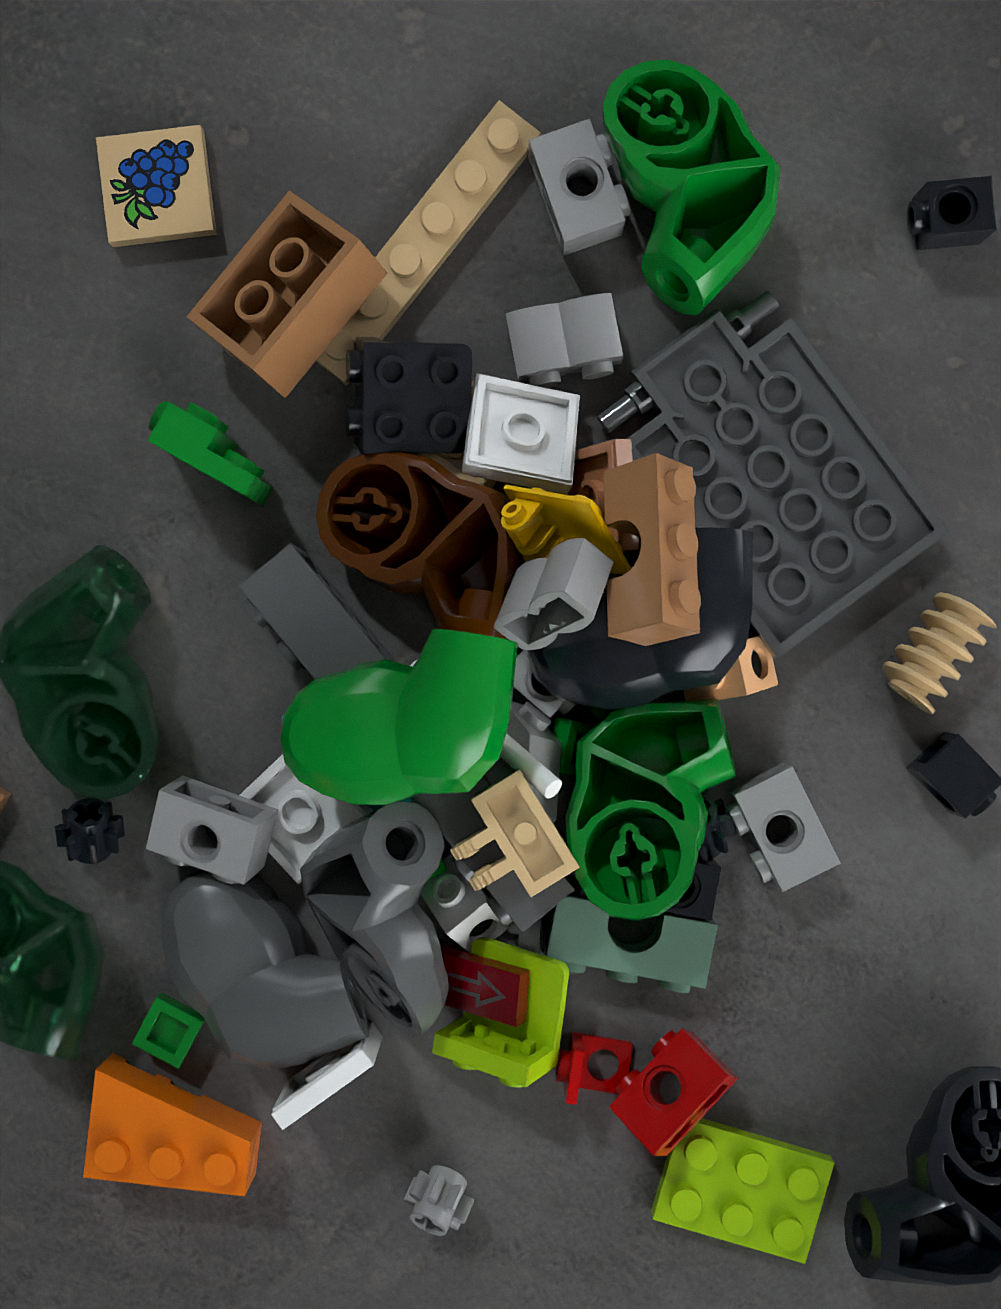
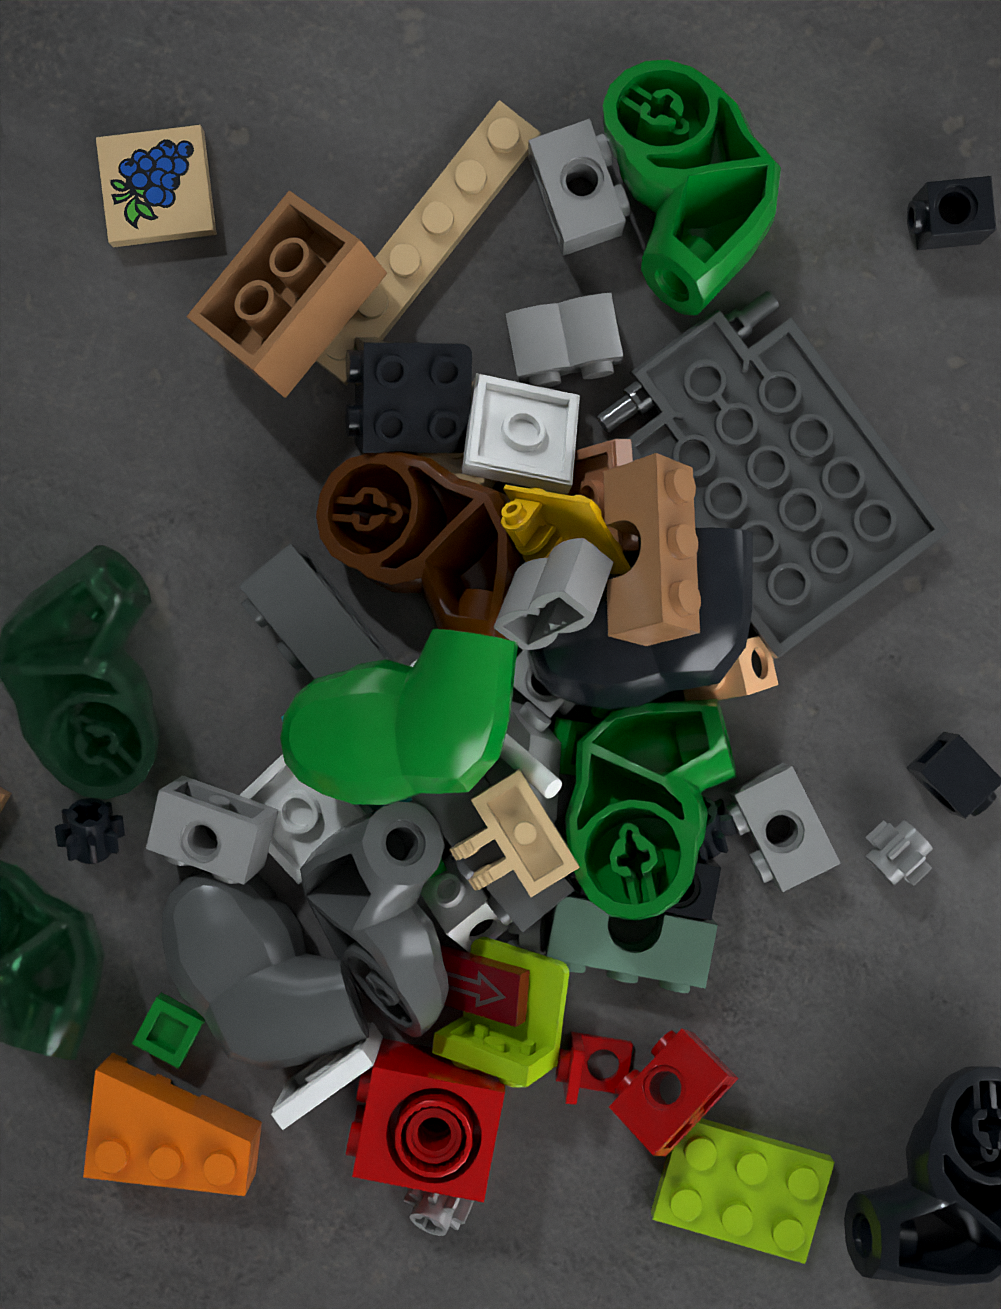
green plate [147,401,273,506] -> none
tan piece [882,592,997,715] -> none
none -> red brick [346,1038,505,1203]
none -> light grey gear [865,820,933,886]

